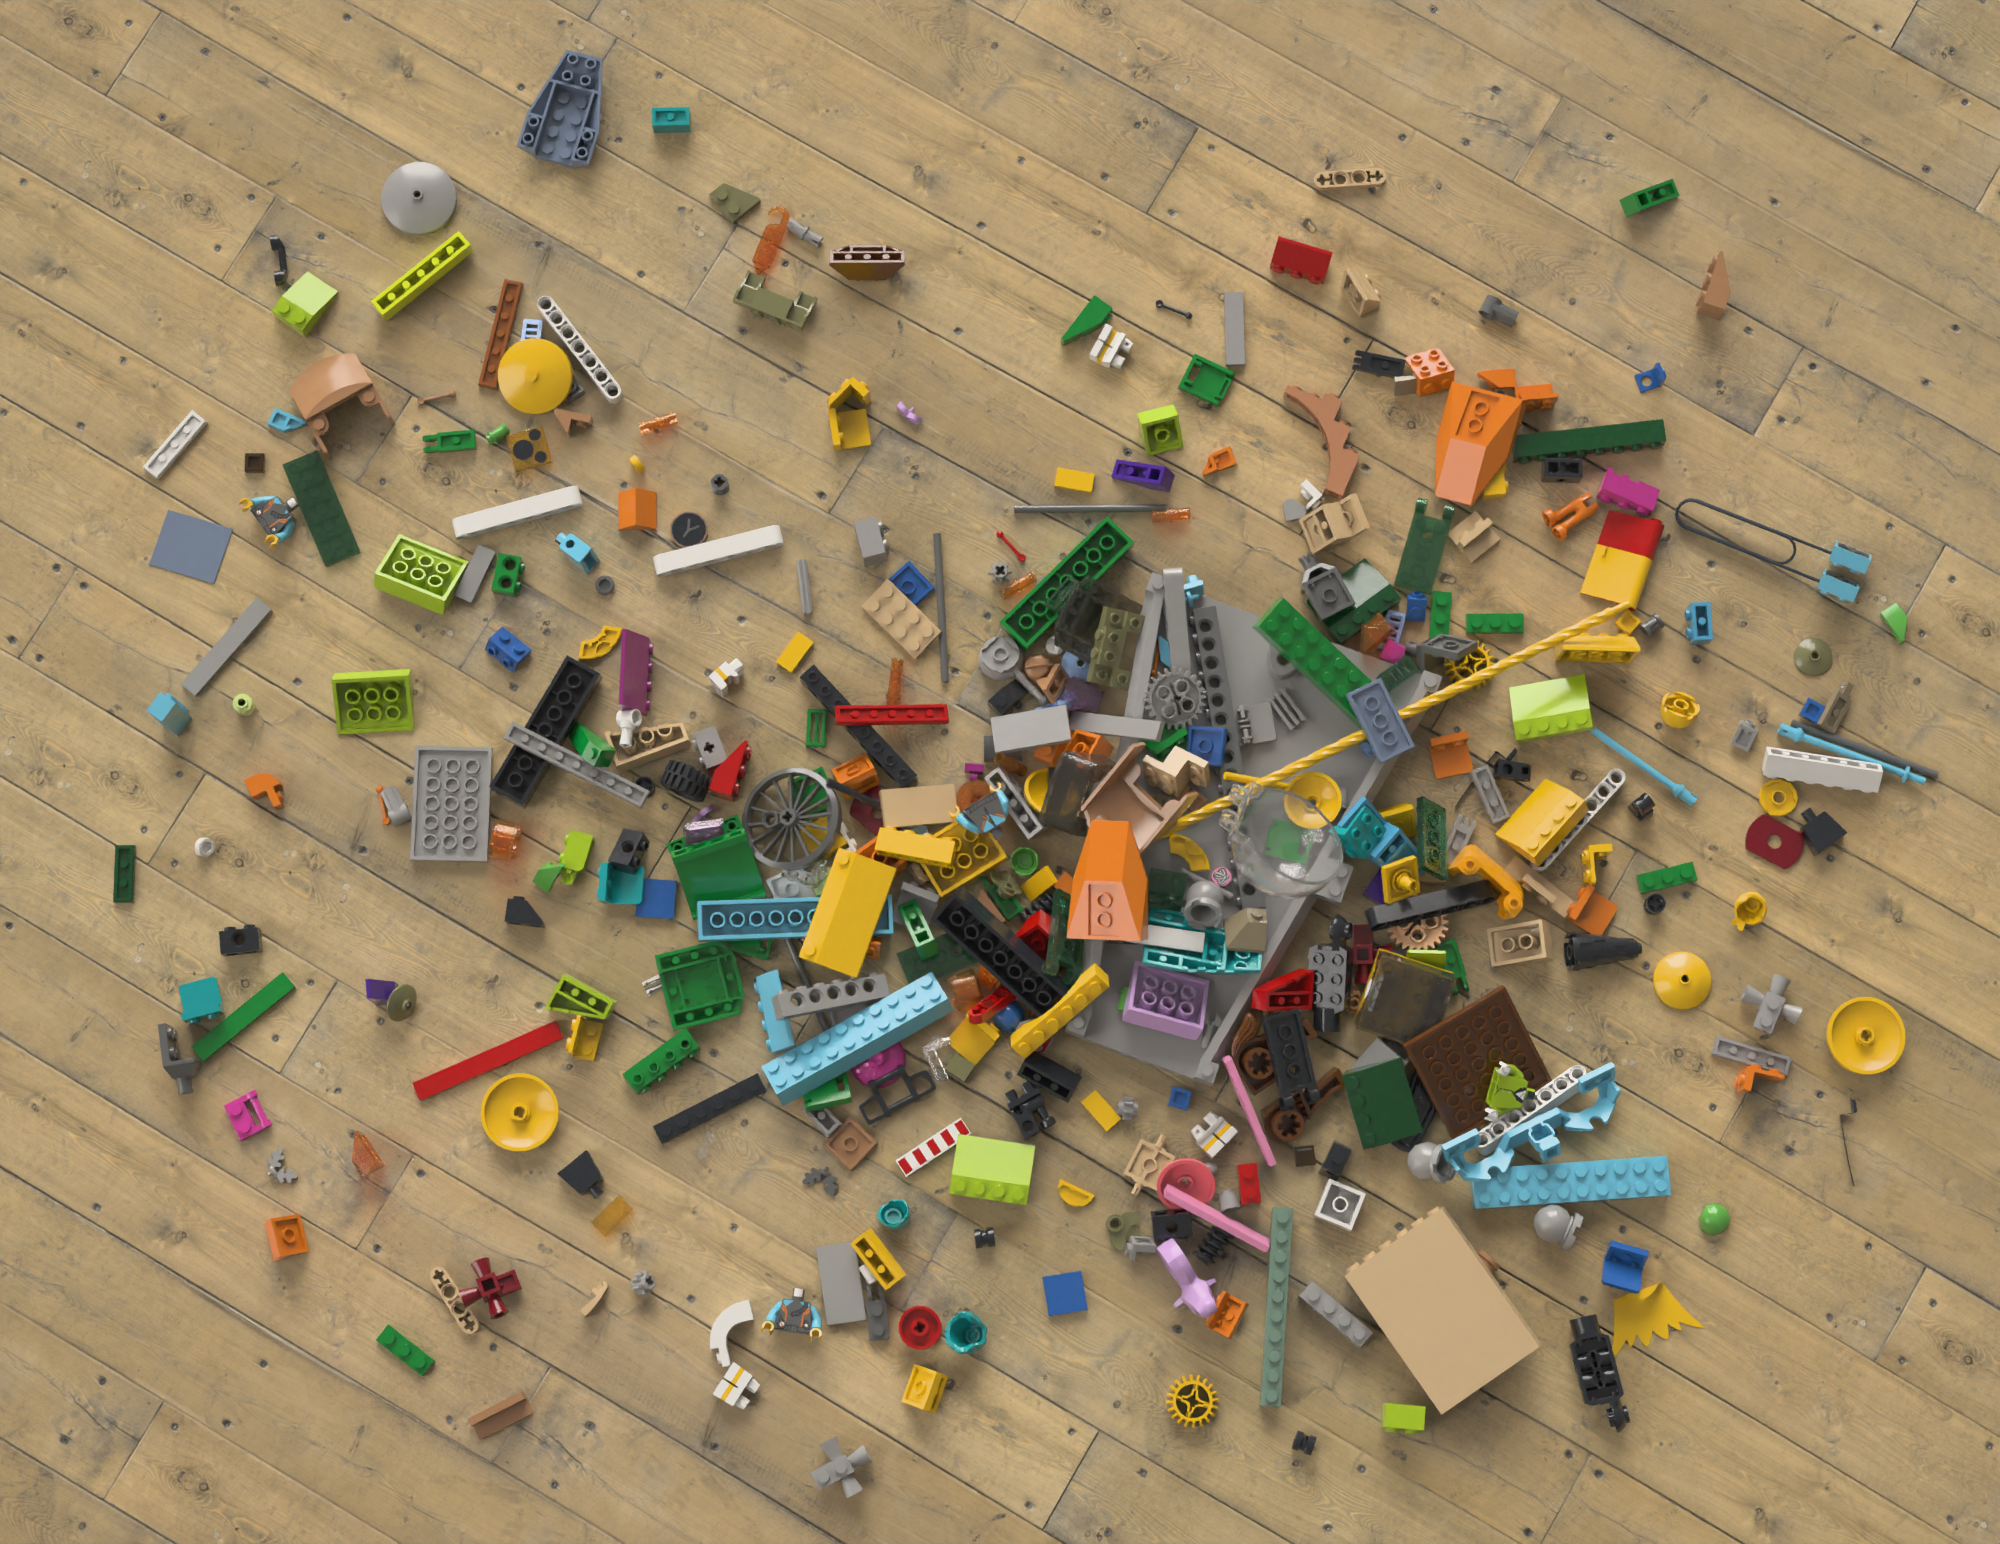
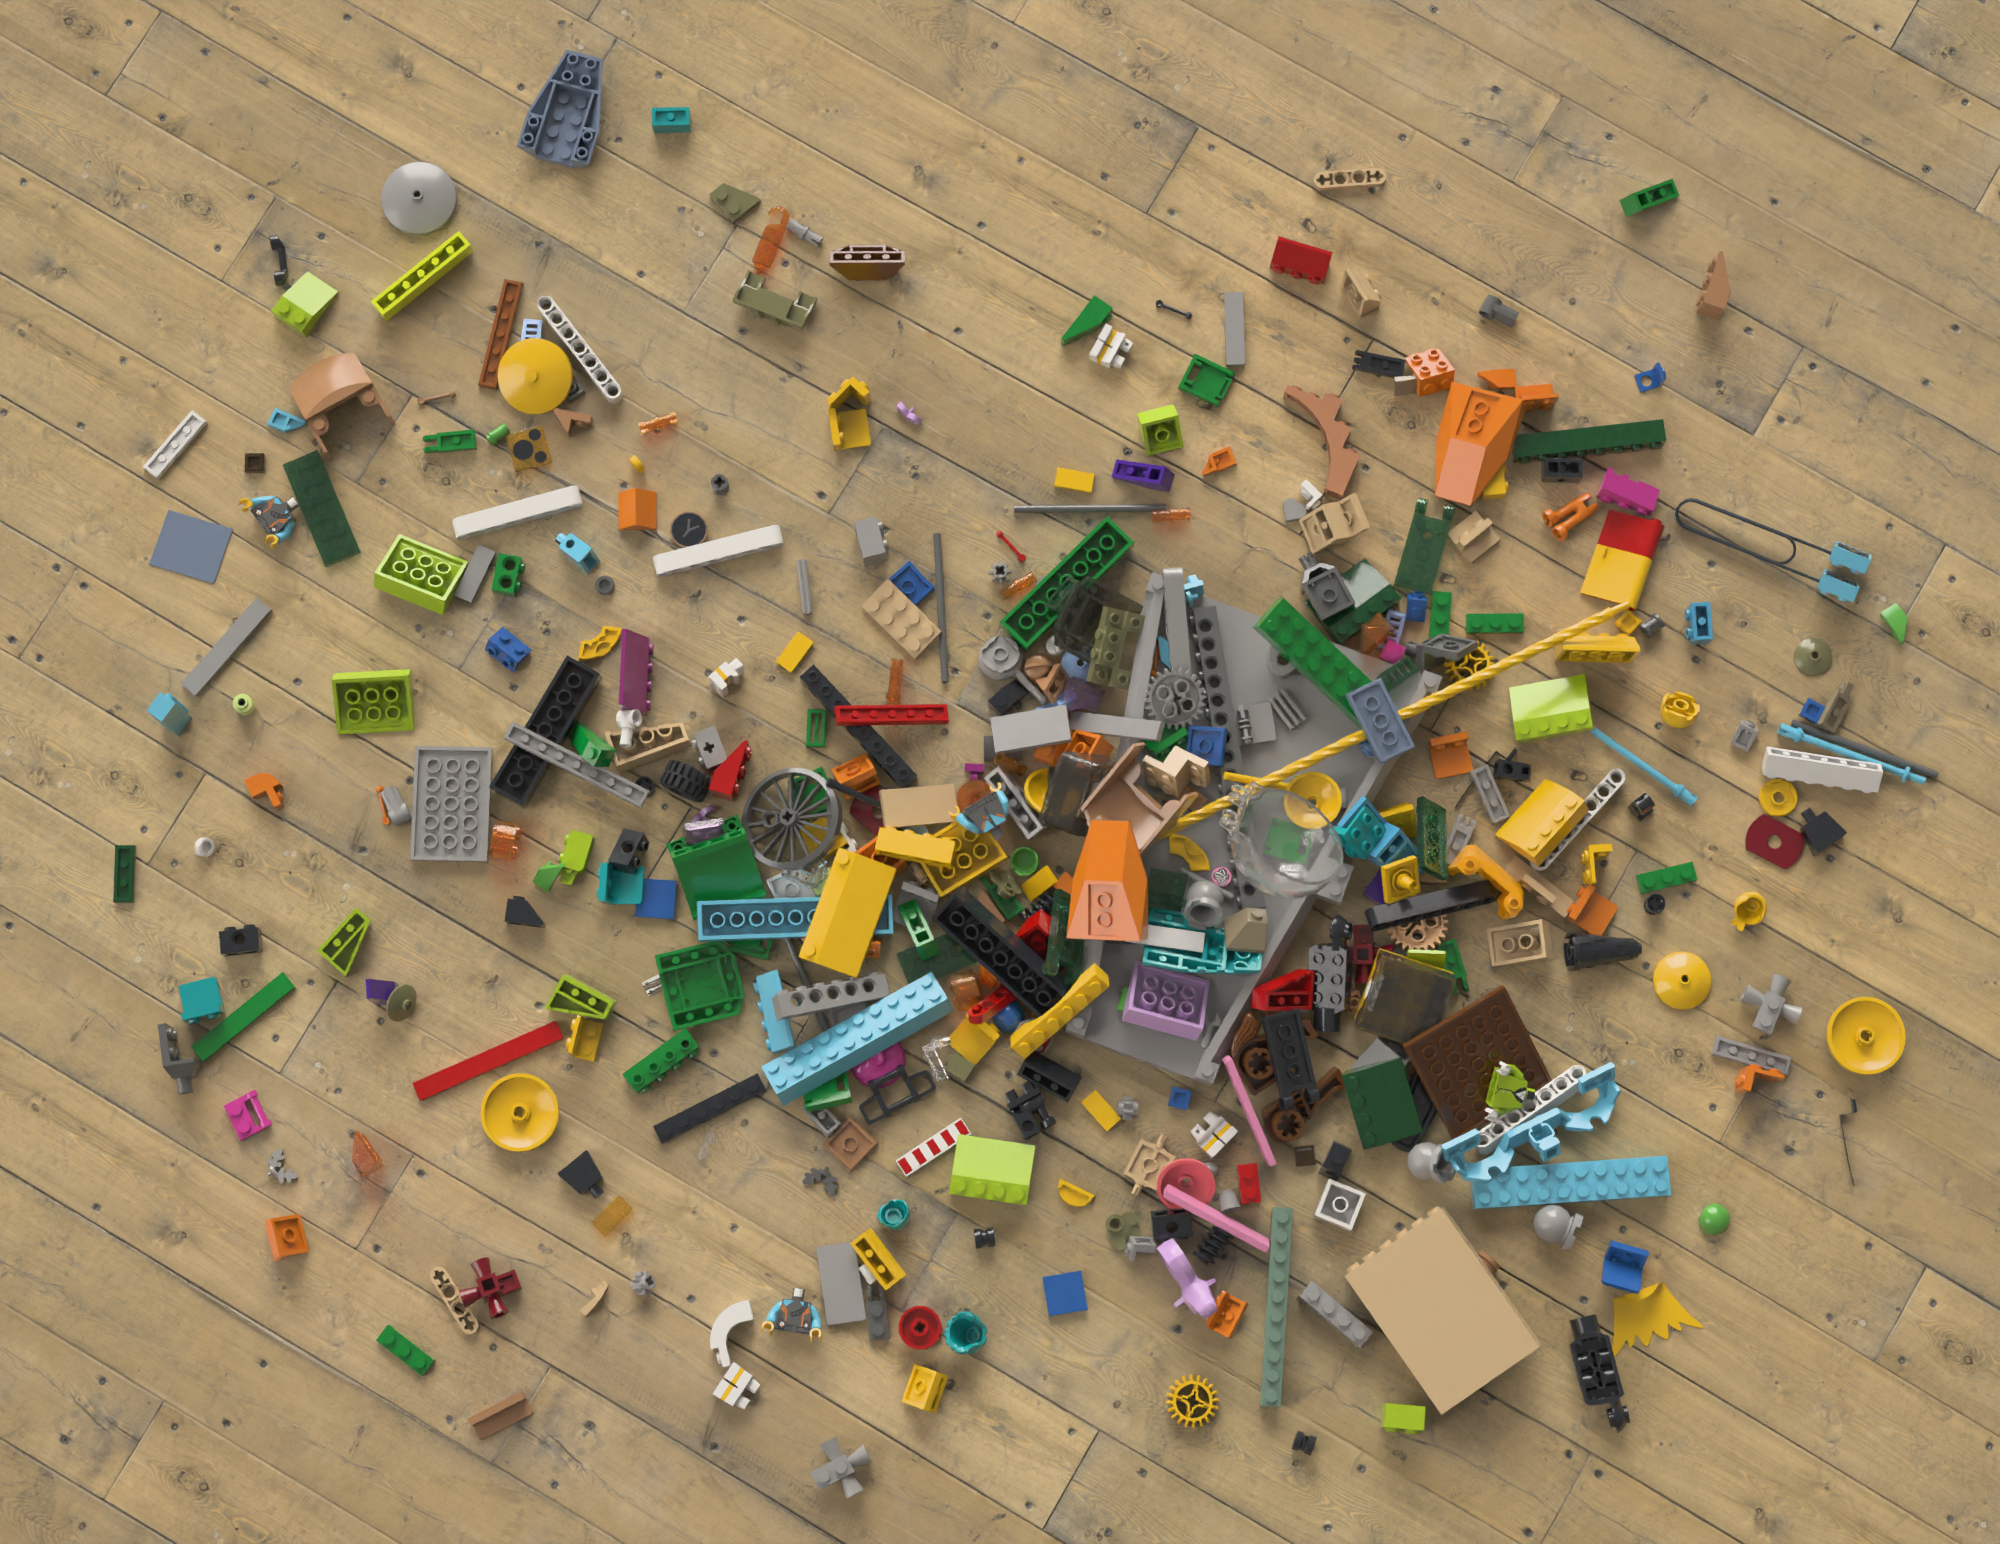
none -> lime wedge [317,908,371,977]

